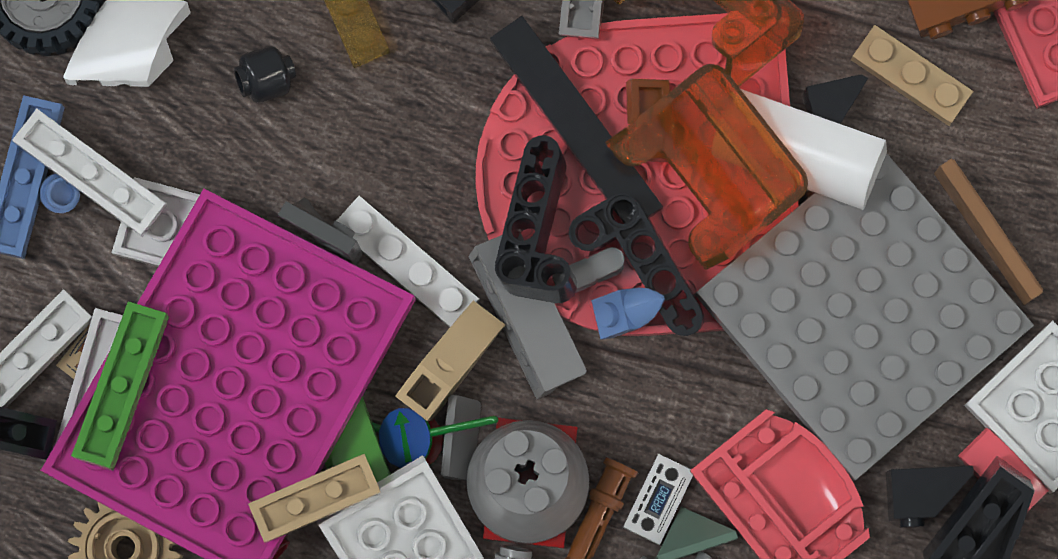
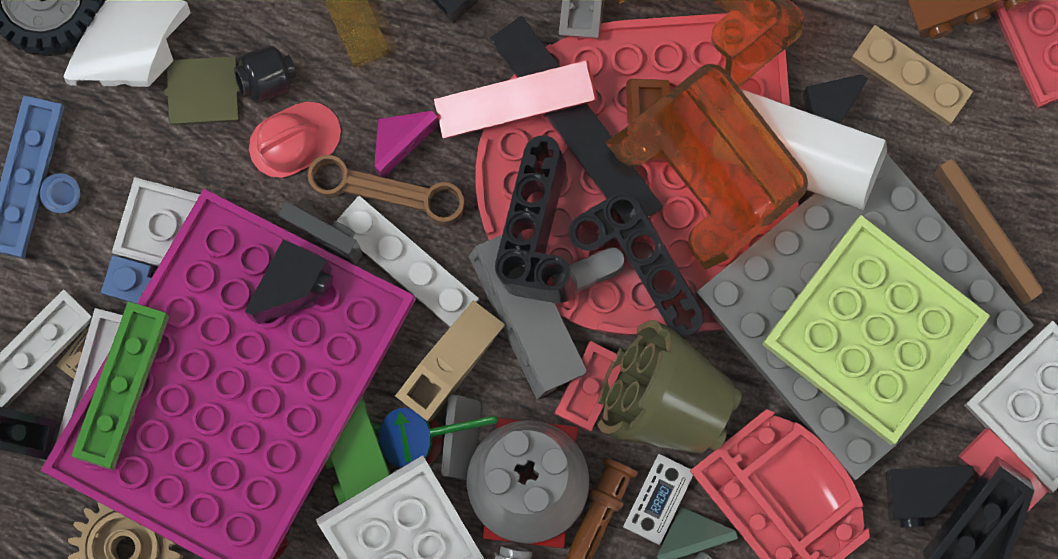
white plate [12,109,167,237] -> none
tan plate [248,454,381,543] -> none
medium blue plate [591,287,665,339] -> none
none -> medium blue plate [101,255,153,304]
none -> olive piece [164,56,240,125]
none -> black slope [245,239,333,324]
none -> coral piece [249,101,341,178]
none -> medium nougat piece [308,155,465,226]
none -> dark pink slope [374,111,439,178]
none -> tile [434,61,598,139]
none -> coral plate [554,341,621,432]
none -> olive cone [597,320,742,453]
none -> yellowish green plate [761,215,990,446]

